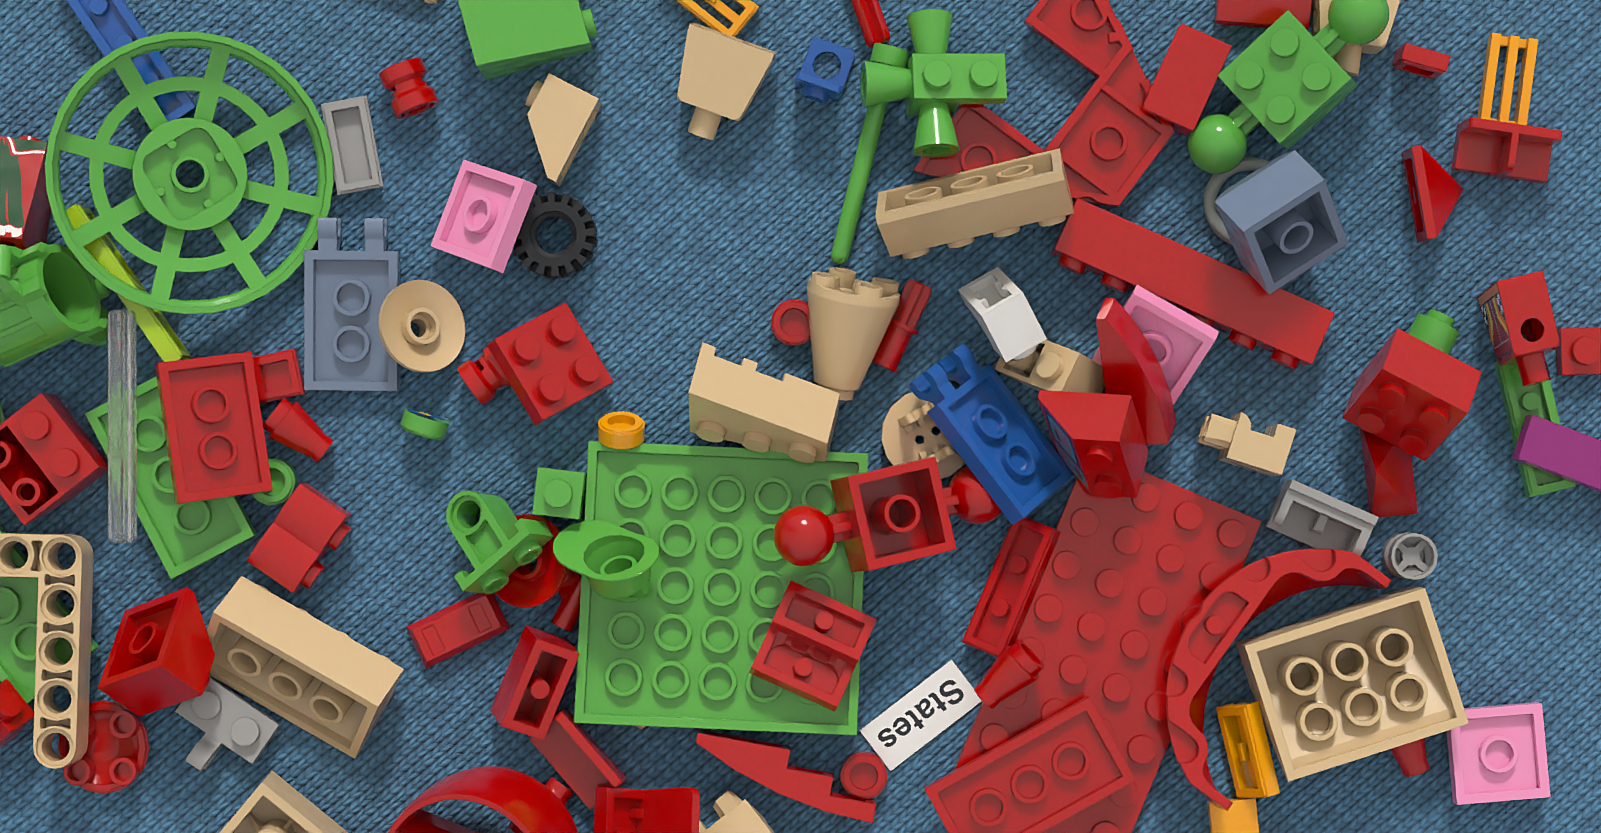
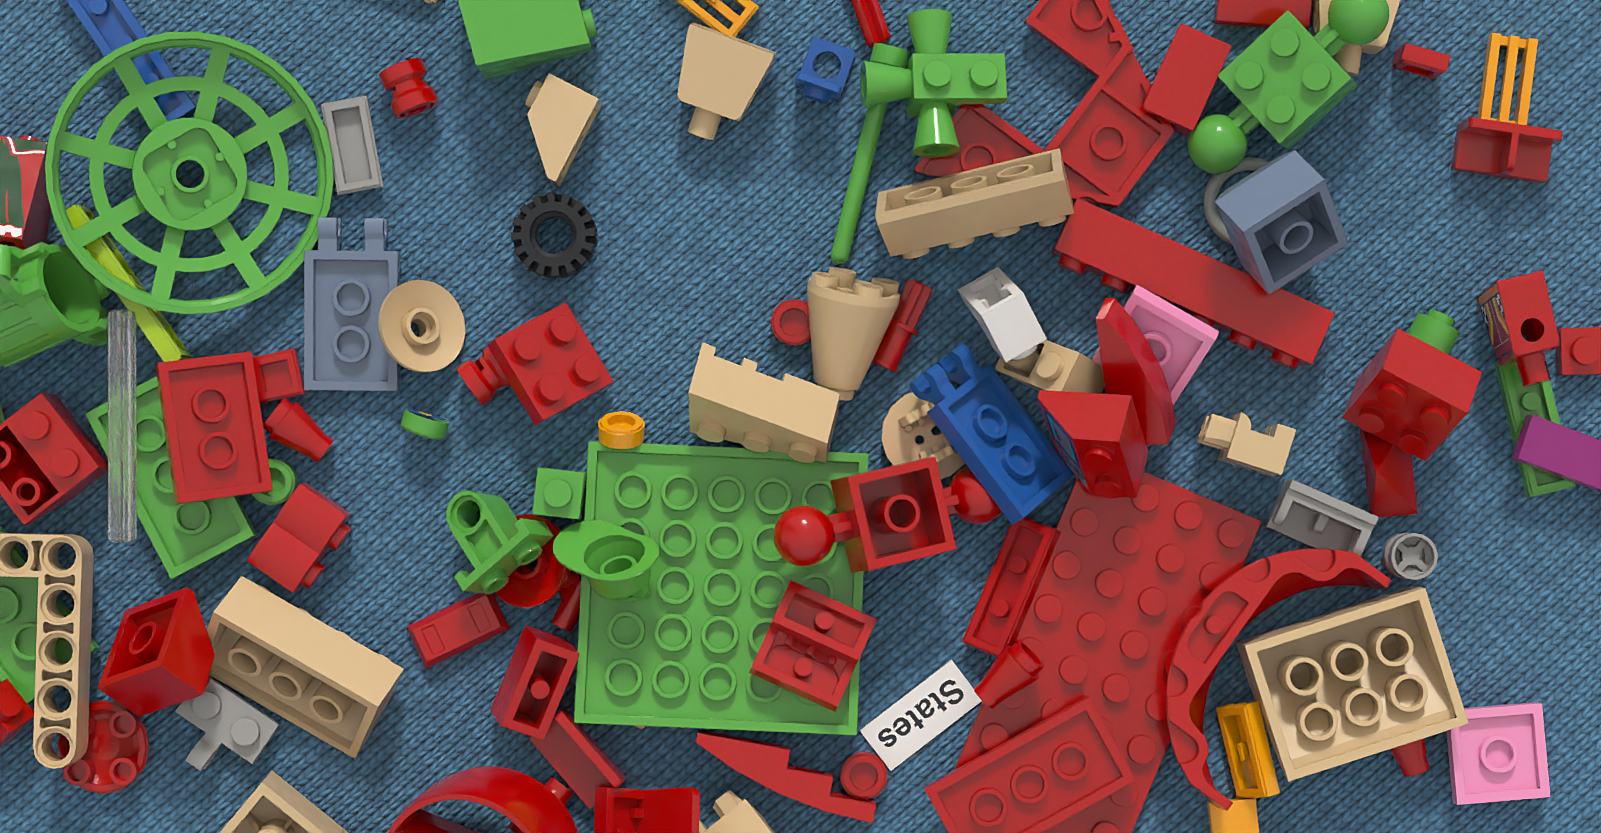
bright pink plate [430,160,537,273] -> none
red slope [1402,145,1463,243] -> none

